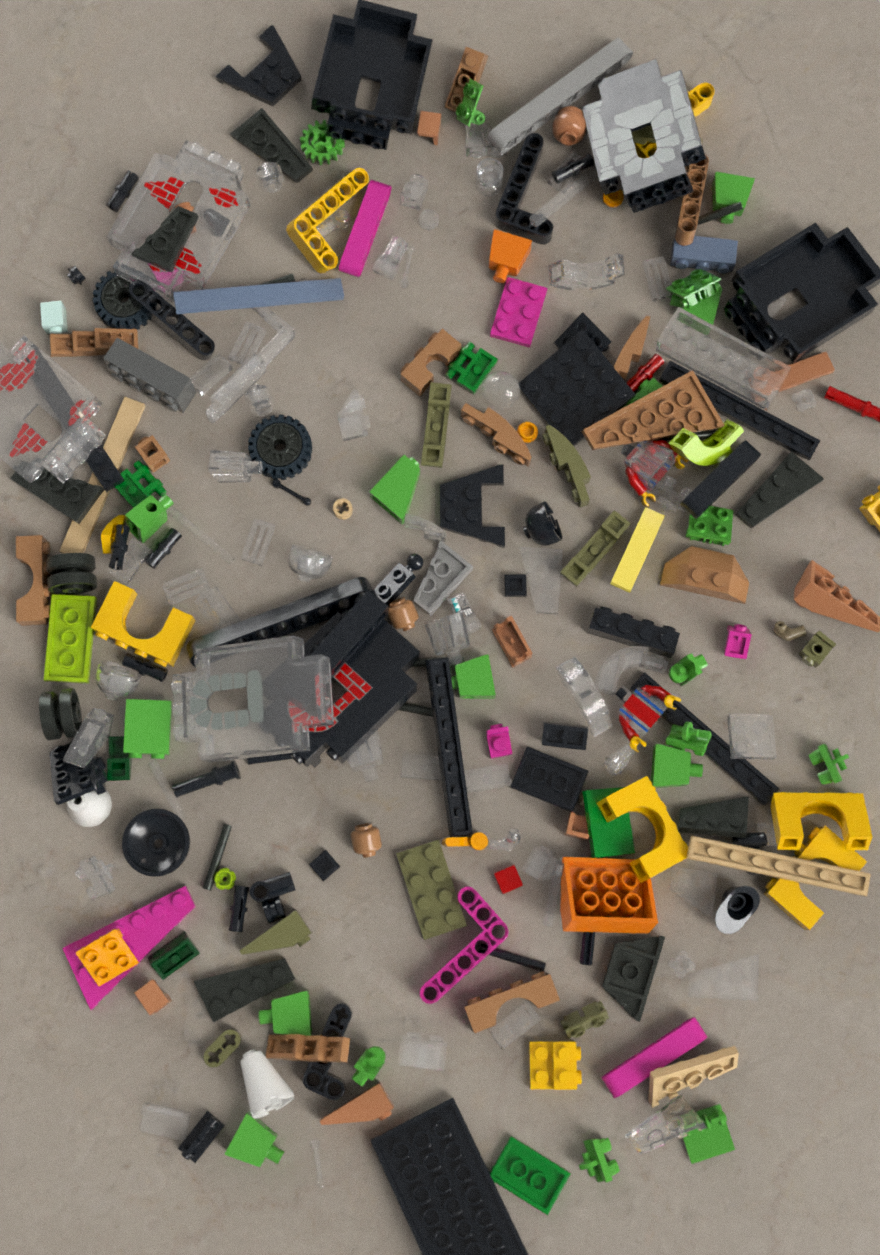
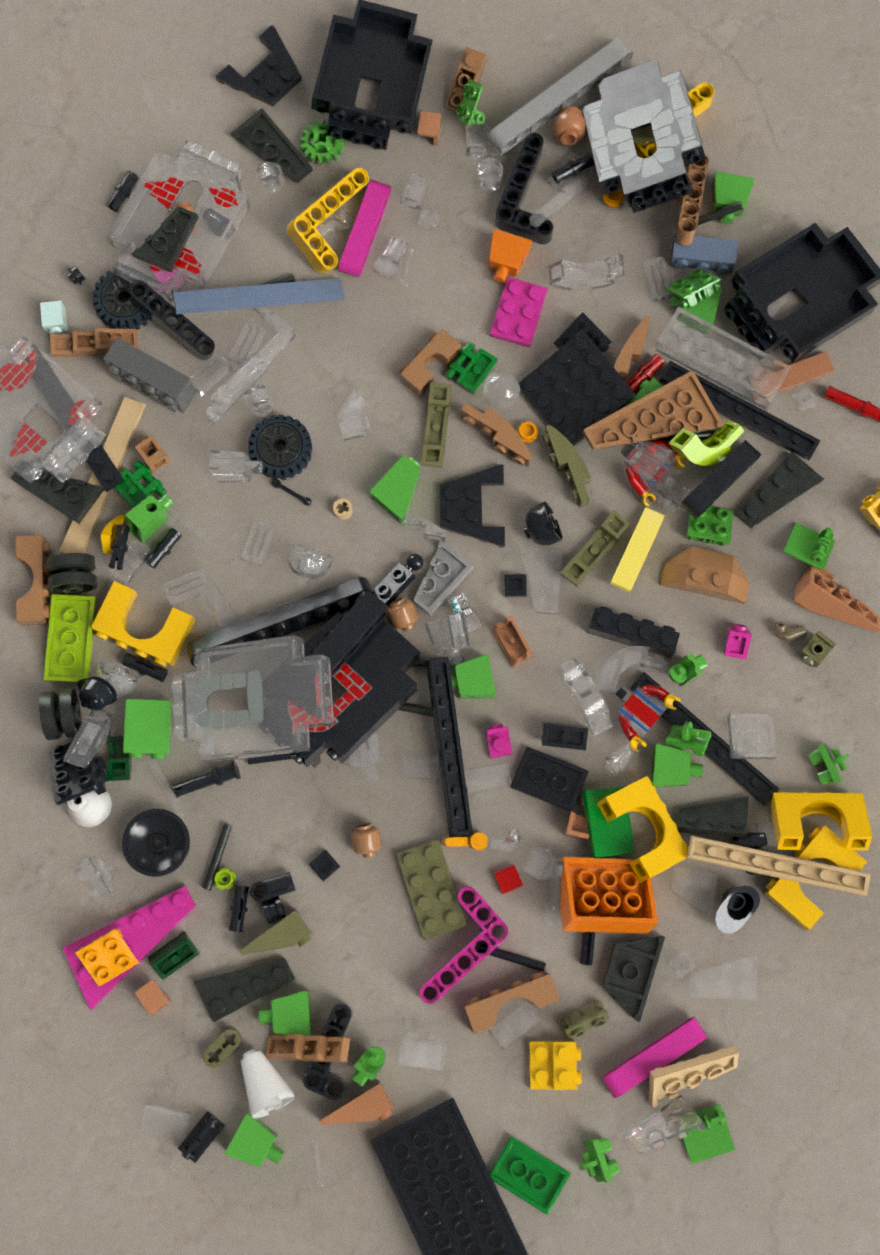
none -> black piece [77,676,117,711]
none -> bright green hinge [783,523,835,571]

